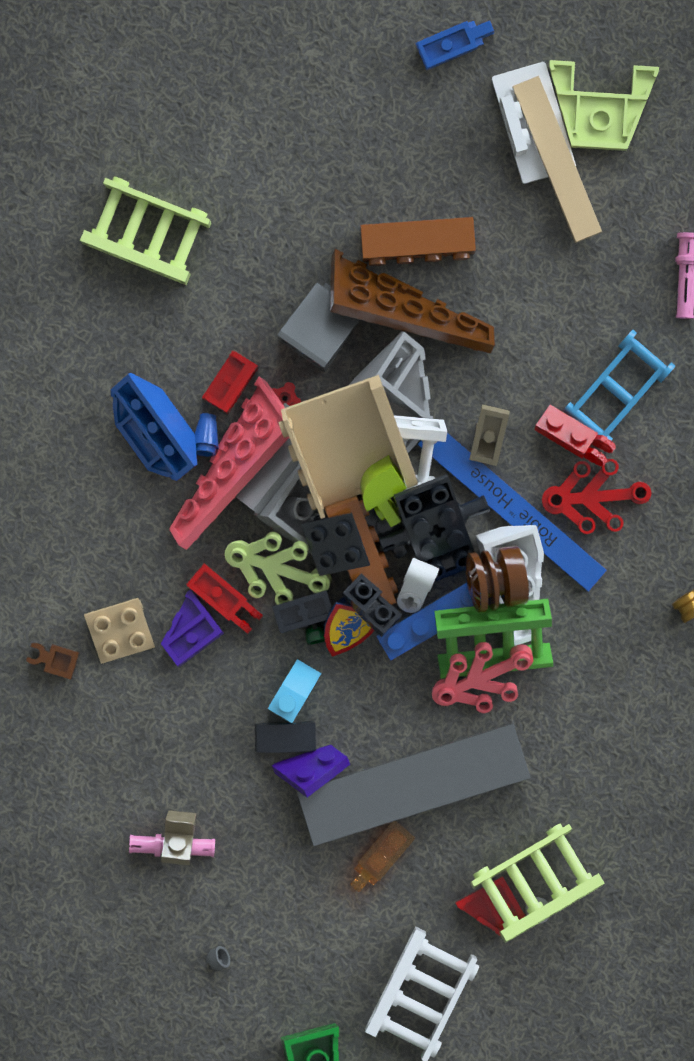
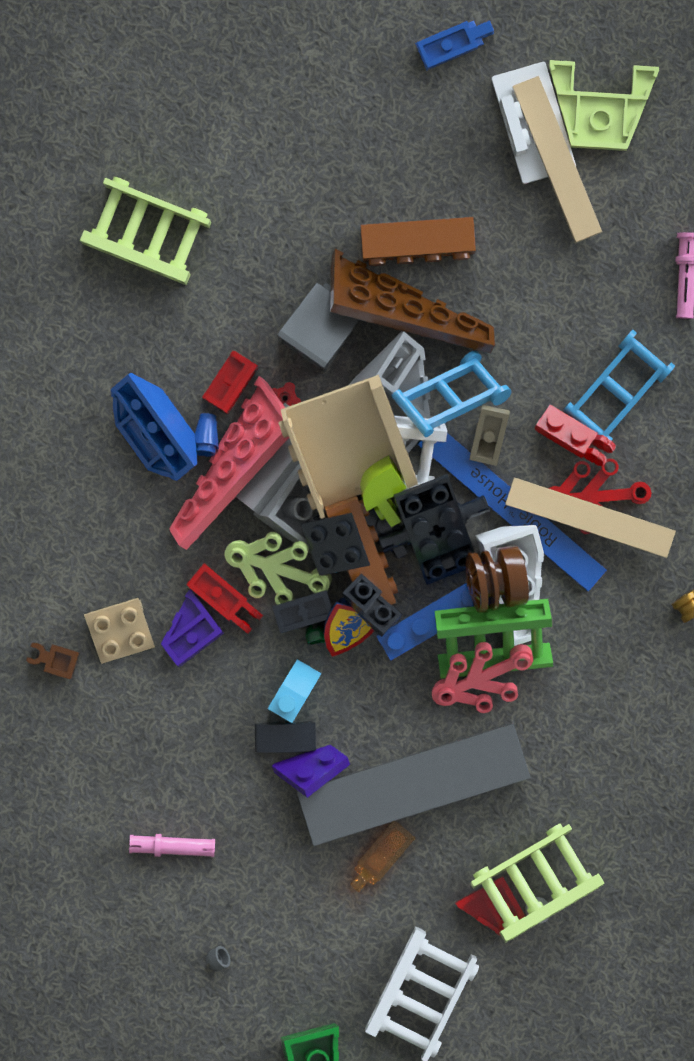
dark tan slope [161,811,197,866] -> none
white piece [397,558,439,613] -> none
none -> dark azure piece [392,350,511,437]
none -> tan tile [505,477,676,558]

